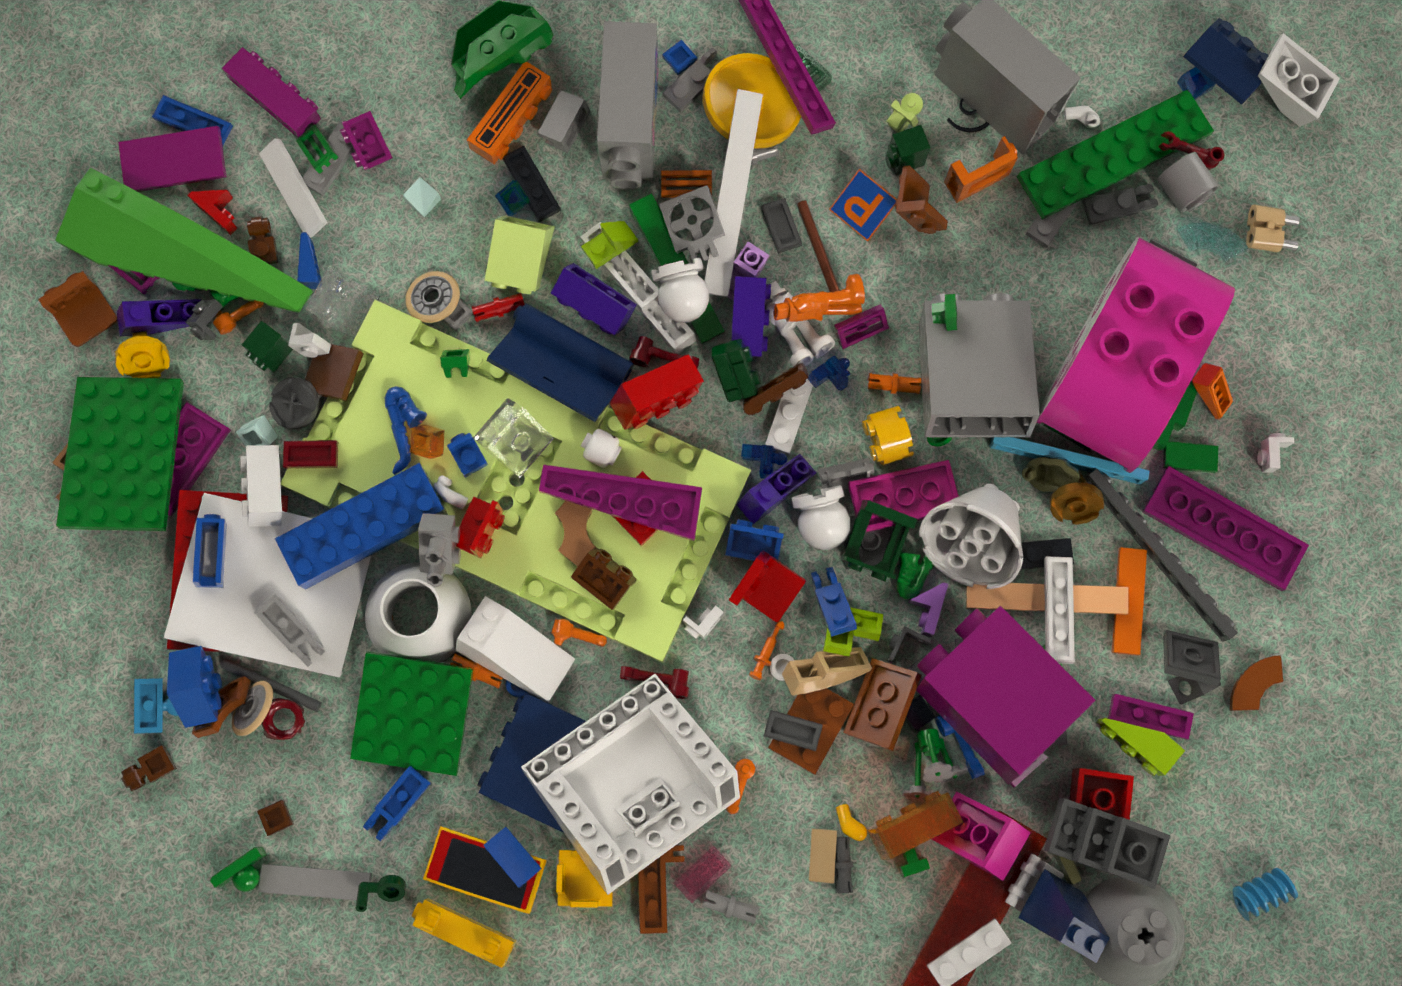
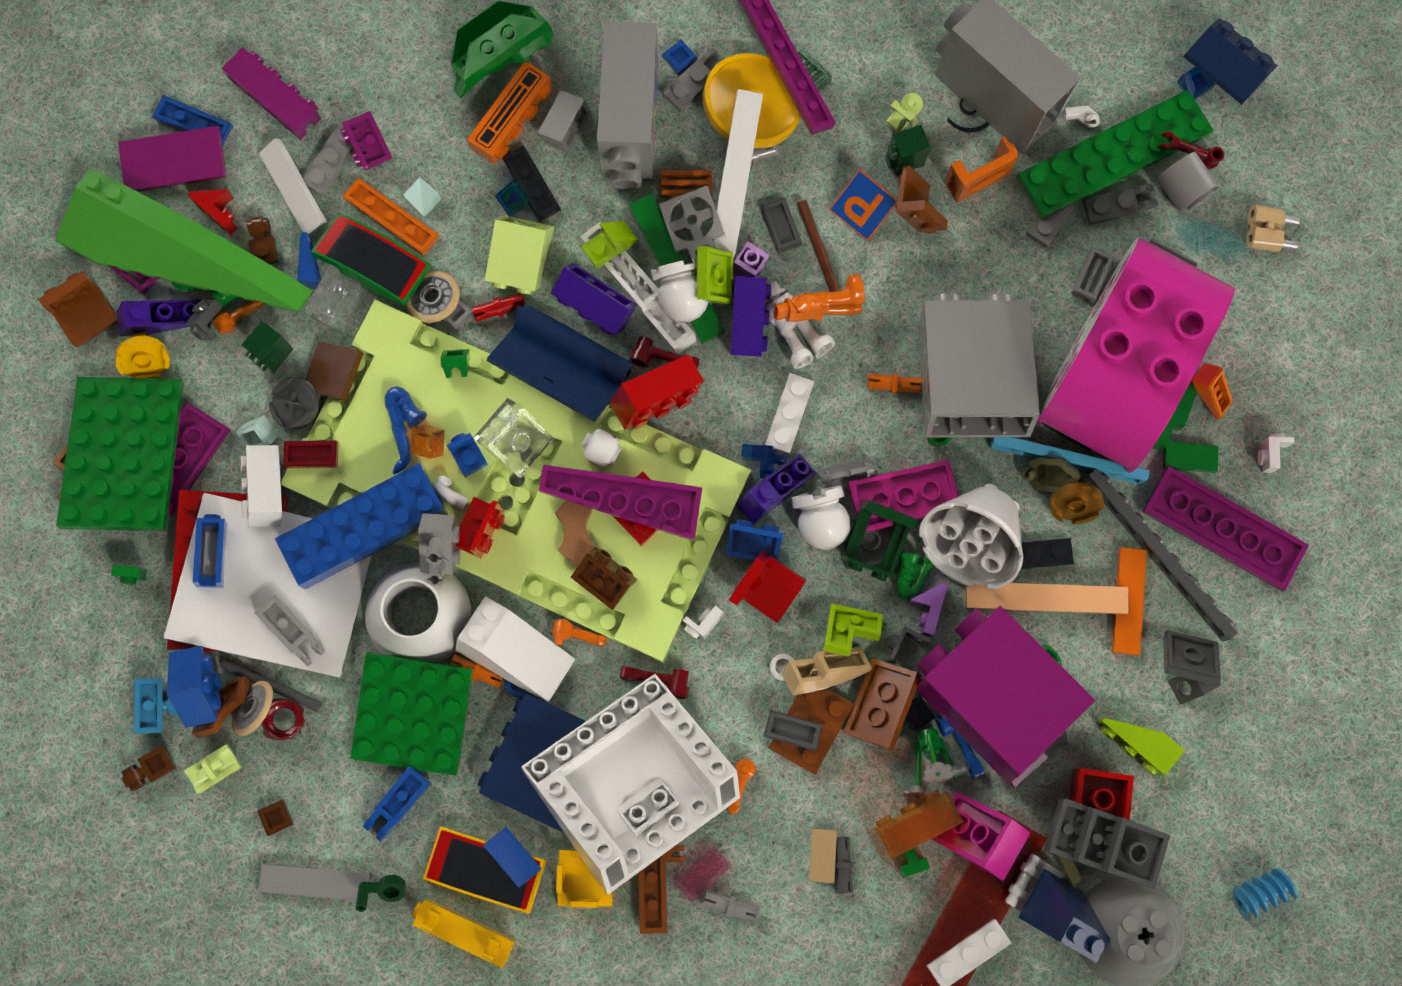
green tile [210,847,267,892] -> none
white bracket [288,323,331,358] -> none
green tile [296,124,339,174] -> none
dark green brick [711,339,761,402] -> none
reddish brown hinge [743,363,808,416] -> none
orange piece [749,621,784,681] -> none
clear blue piece [807,355,851,391] -> none
blue hinge [811,567,857,637] -> none
magenta tile [834,304,889,349] -> none
yellow arm [836,804,867,841] -> none
yellow brick [862,406,914,465] -> none
green tile [931,294,957,331] -> none
white tile [1044,556,1075,664] -> none
magenta plate [1107,694,1194,740] -> none
dark orange tile [1230,655,1283,711] -> none
white slope [1258,33,1340,127] -> none
none -> green plate [111,565,147,585]
none -> yellowish green hips [184,744,242,794]
none -> slope [311,213,432,306]
none -> orange tile [342,177,439,256]
none -> lime tile [697,246,733,305]
none -> light grey tile [1071,247,1115,303]

